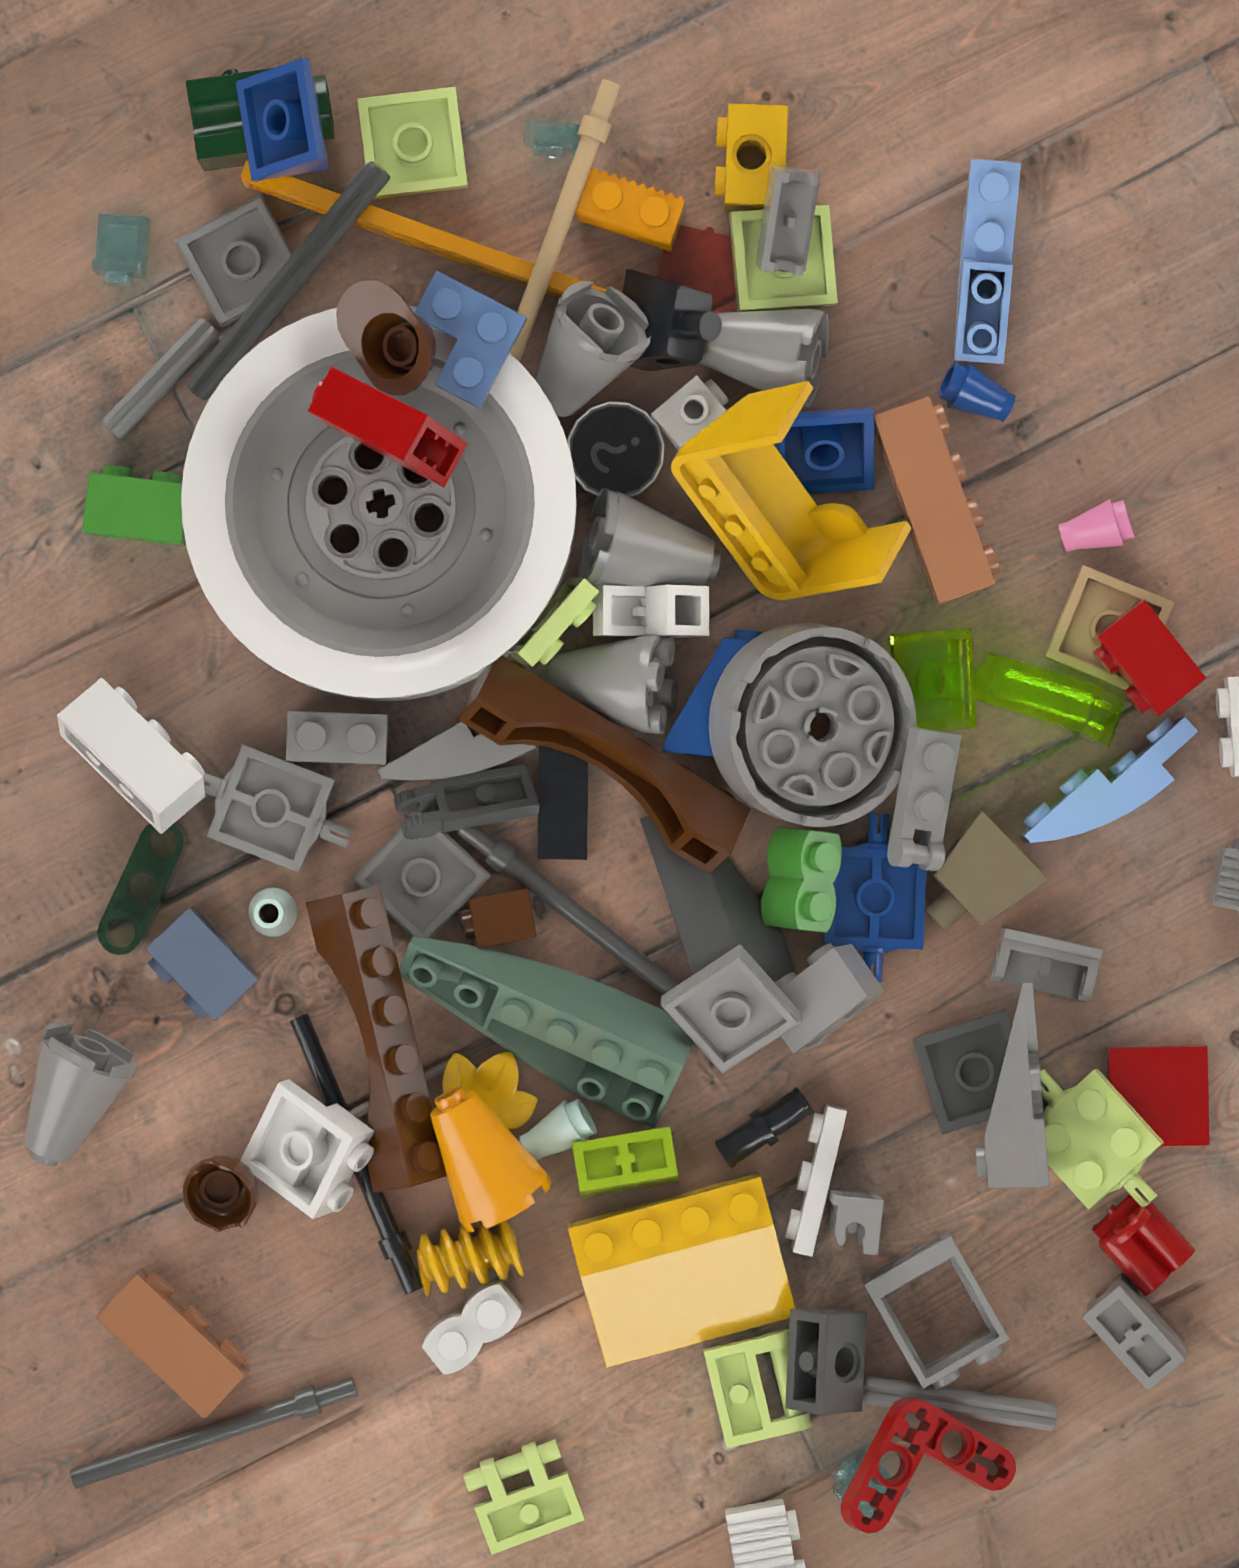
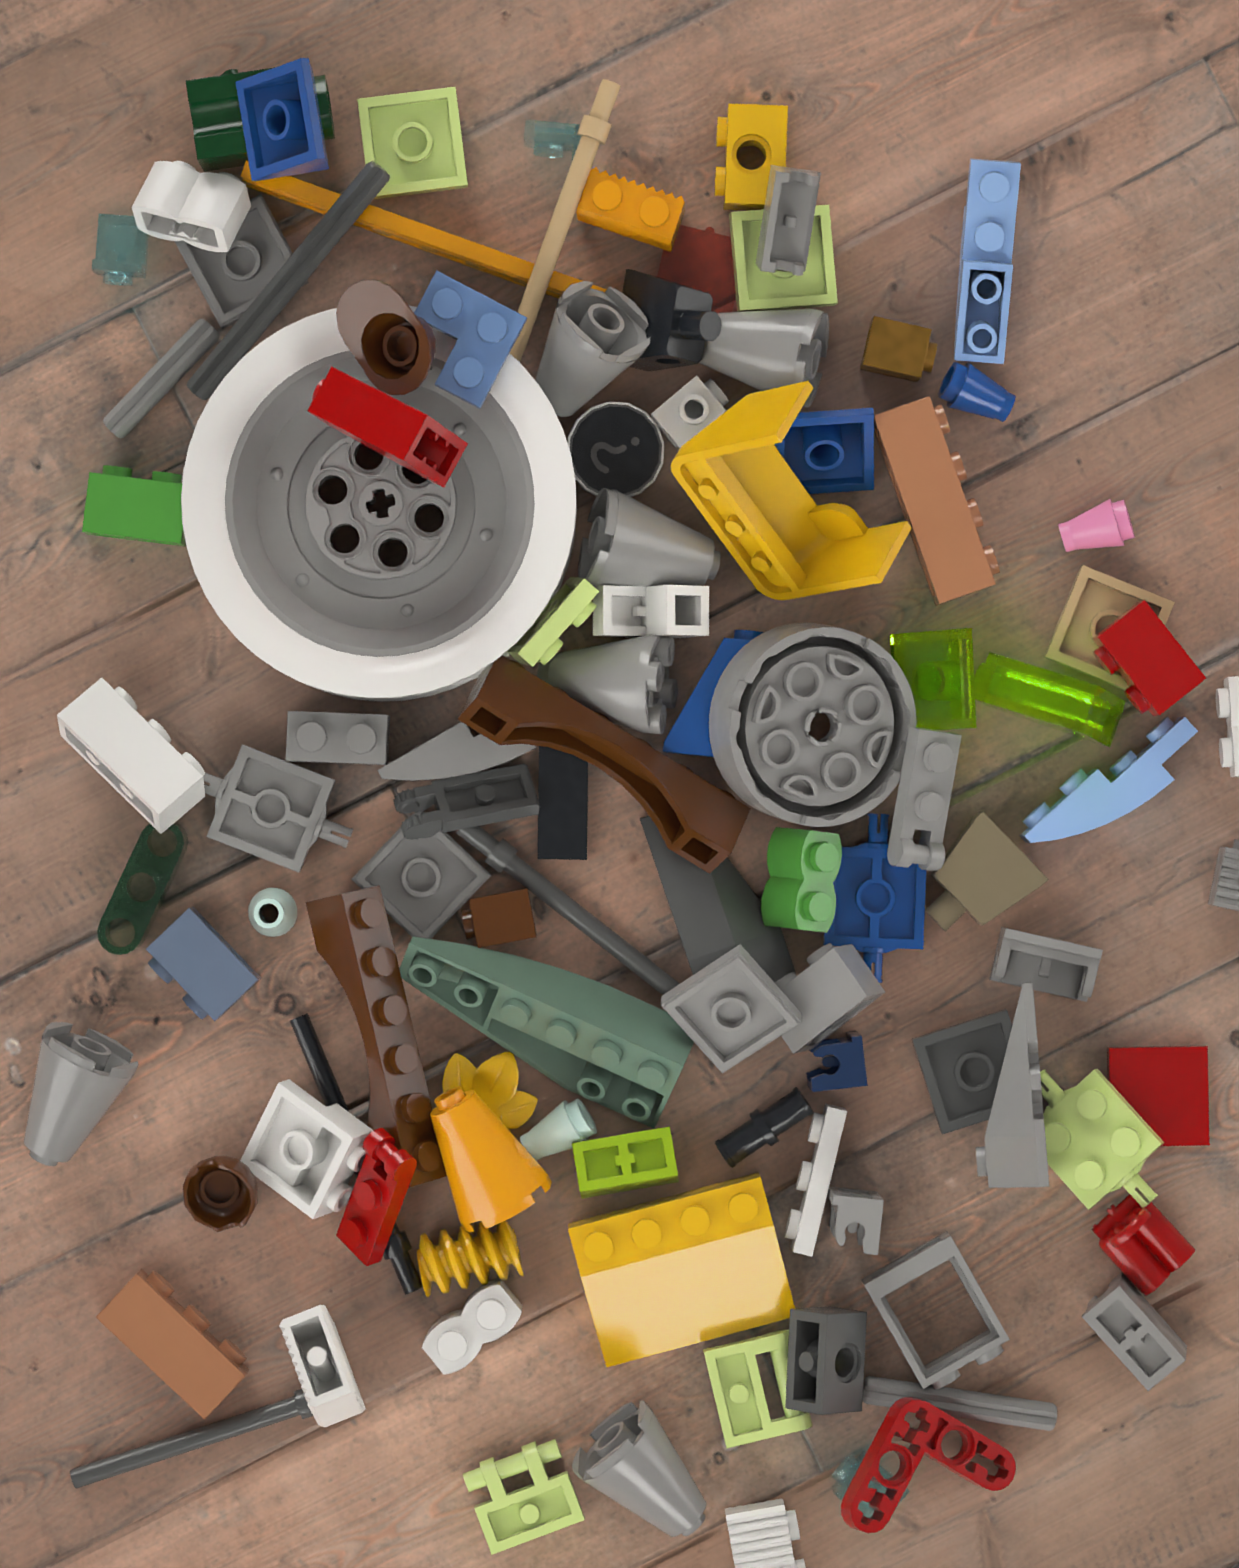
none -> white brick [131,161,251,252]
none -> white brick [279,1305,366,1428]
none -> red plate [336,1128,417,1266]
none -> light grey cone [572,1400,706,1537]
none -> dark blue hinge [806,1031,868,1092]
none -> pearl gold brick [860,316,938,382]

